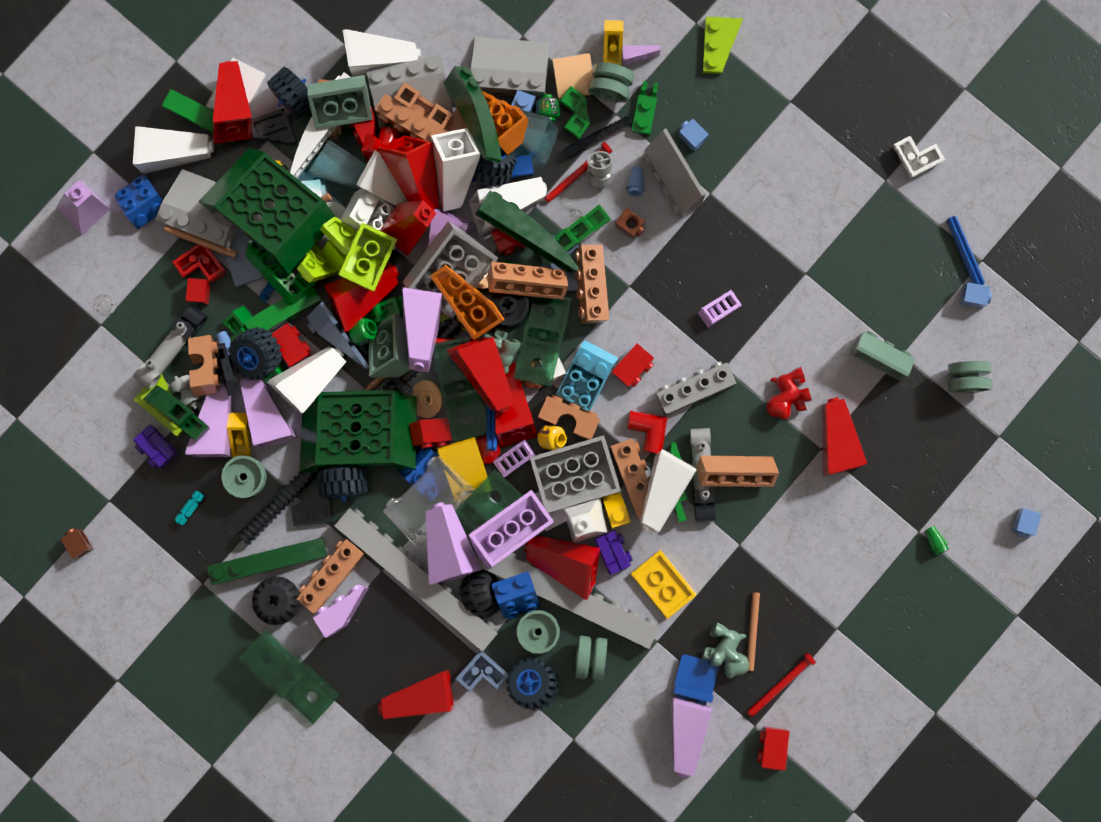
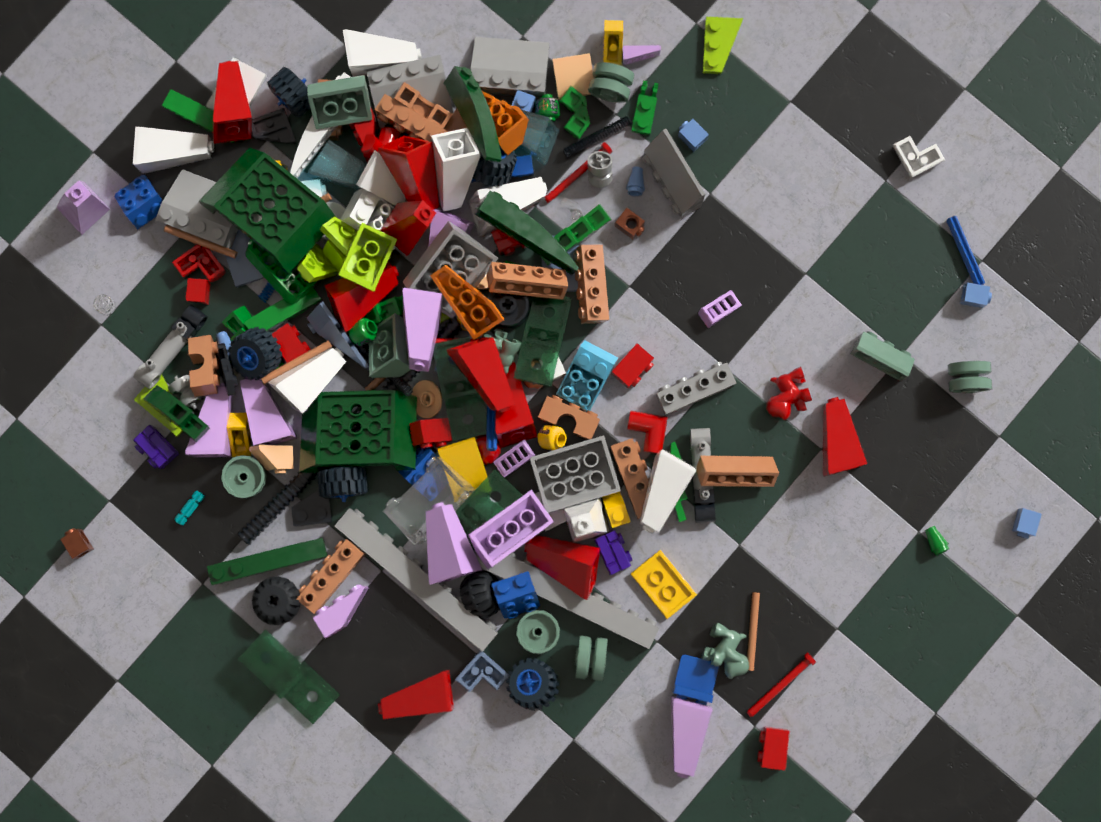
none -> light nougat slope [249,445,294,474]
none -> nougat bar [261,340,332,384]

